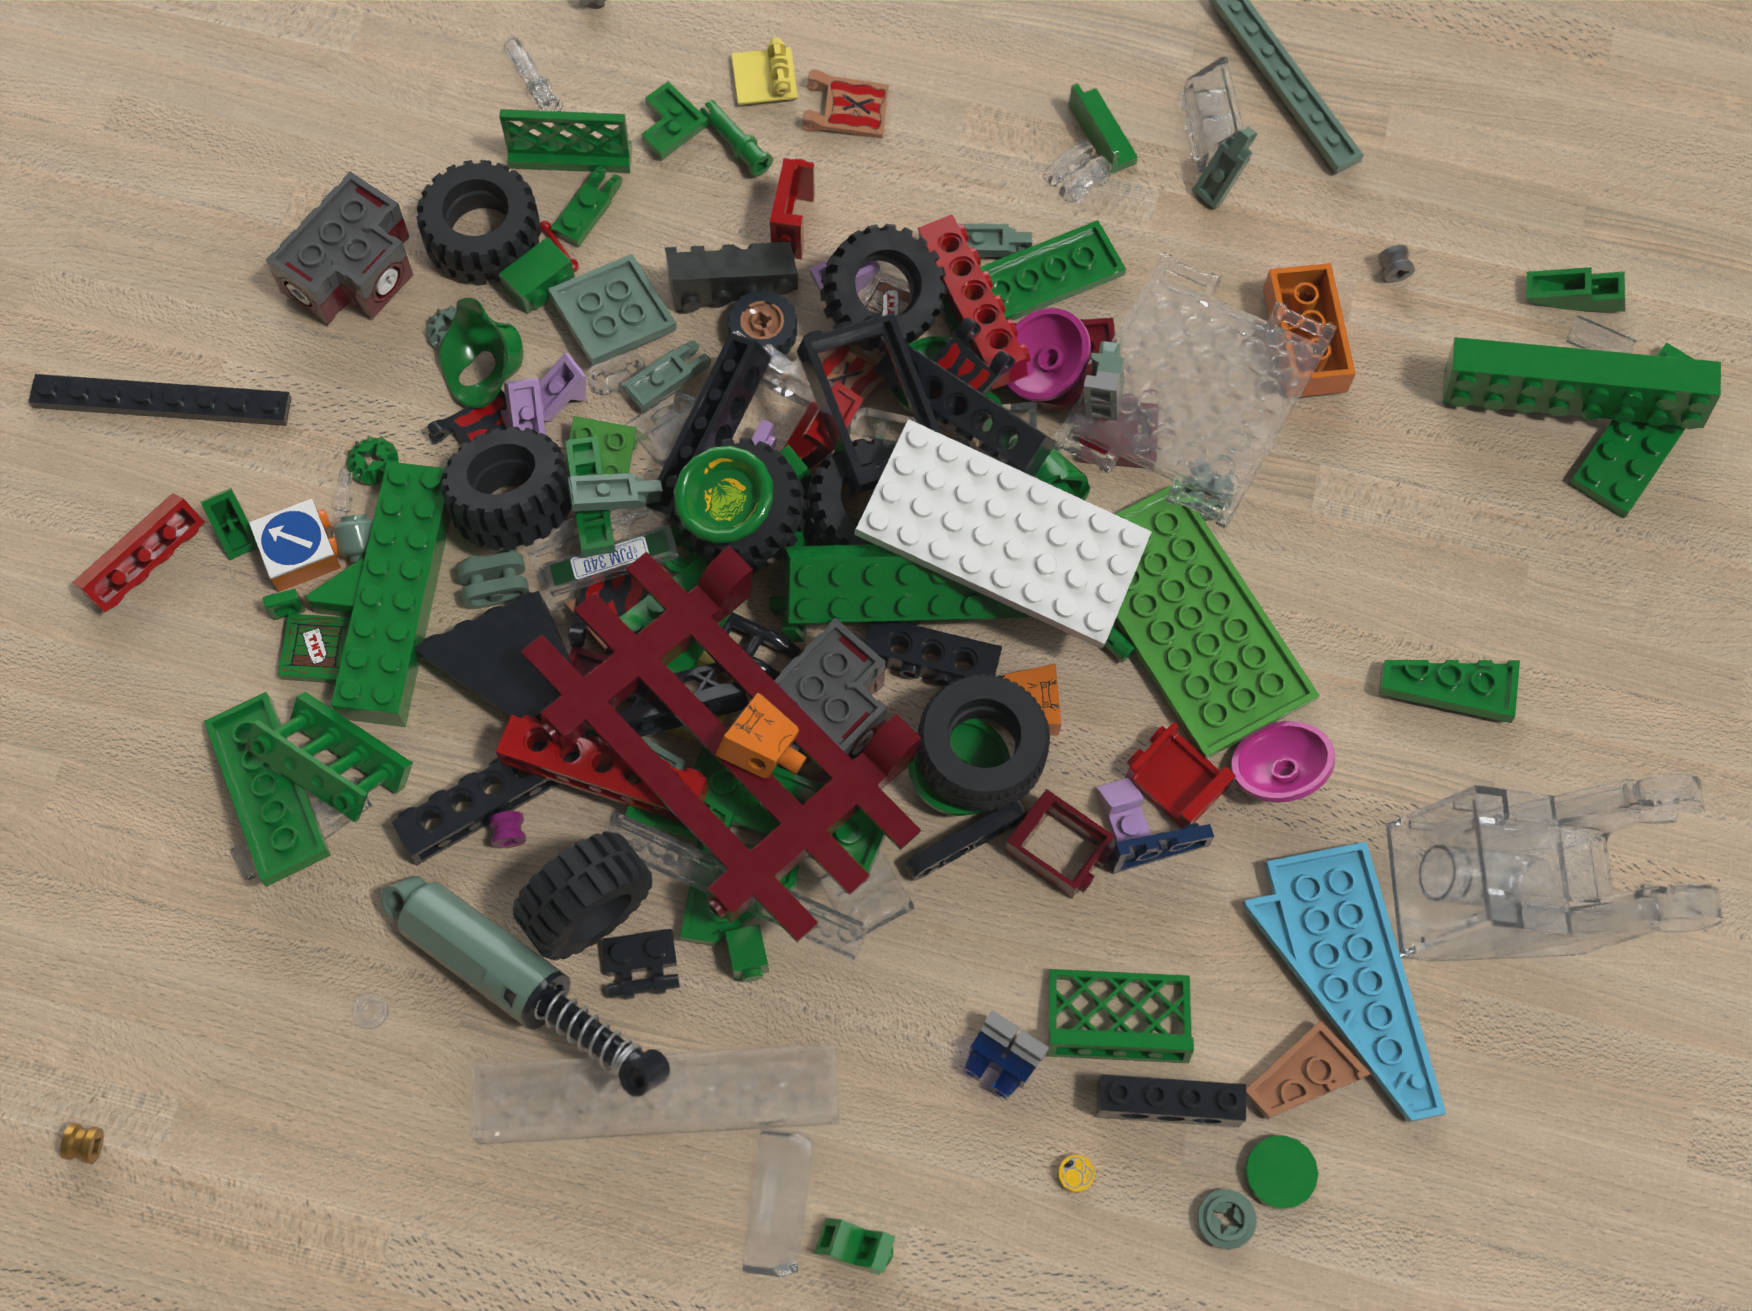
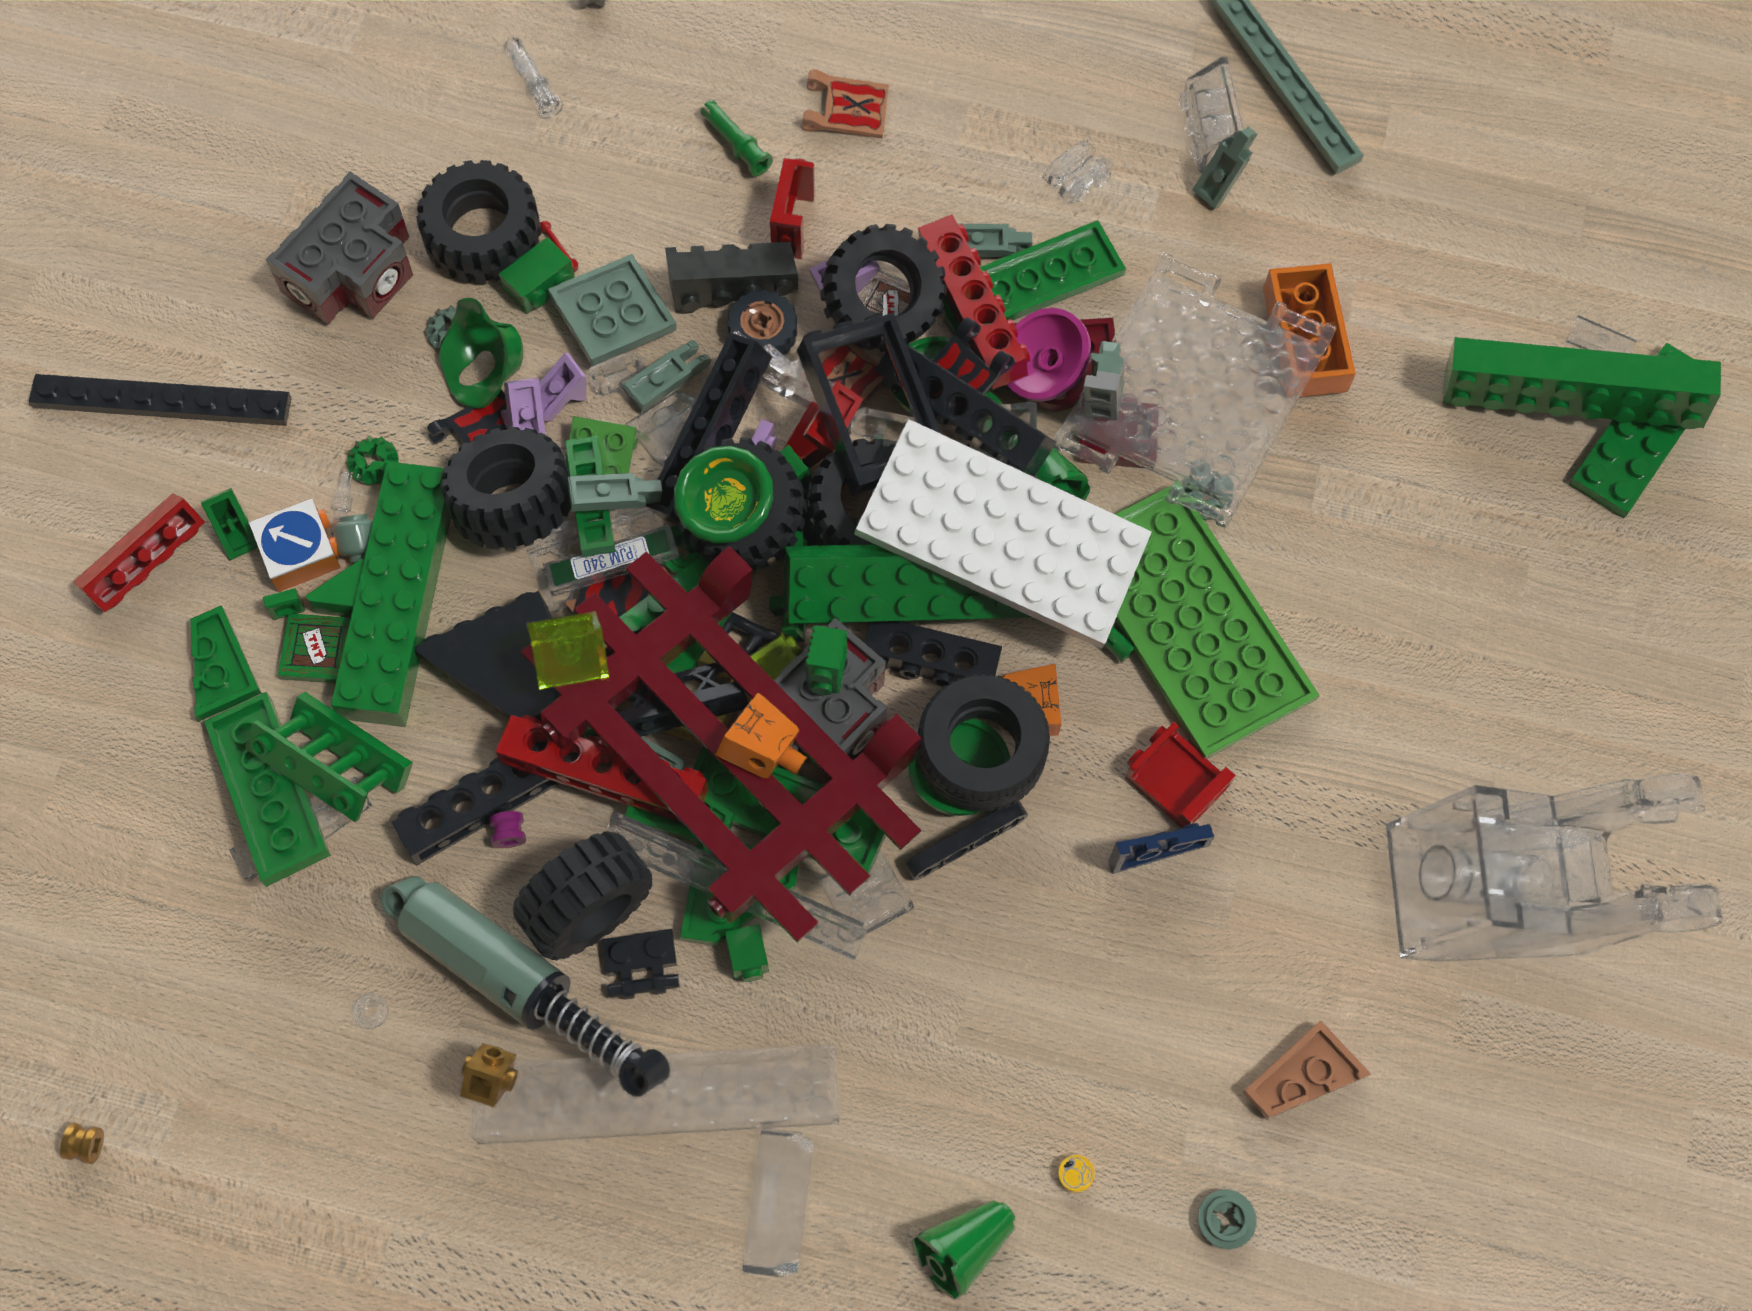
sand green brick [458,549,530,609] -> none
green fence [499,109,632,173] -> none
green hinge [551,166,622,247] -> none
green plate [641,81,708,160] -> none
light yellow hinge [732,38,798,105] -> none
green brick [814,1218,896,1275] -> none
clear blue hips [964,1010,1049,1100] -> none
dark red window [1004,789,1114,898] -> none
green fence [1047,969,1194,1064] -> none
green panel [1068,83,1138,175] -> none
lavender slope [1096,778,1151,843] -> none
black brick [1096,1074,1246,1128] -> none
dark pink dish [1232,721,1335,803] -> none
medium azure wing [1243,842,1446,1123] -> none
green tile [1244,1135,1319,1210] -> none
flat silver wheel [1378,245,1415,283] -> none
green wing [1379,660,1520,723] -> none
green slope [1527,267,1625,312] -> none
none -> green wing [190,605,262,722]
none -> pearl gold brick [460,1043,518,1108]
none -> clear neon green slope [527,611,609,689]
none -> lime bracket [749,632,802,680]
none -> green brick [805,625,847,695]
none -> green cone [912,1200,1015,1299]

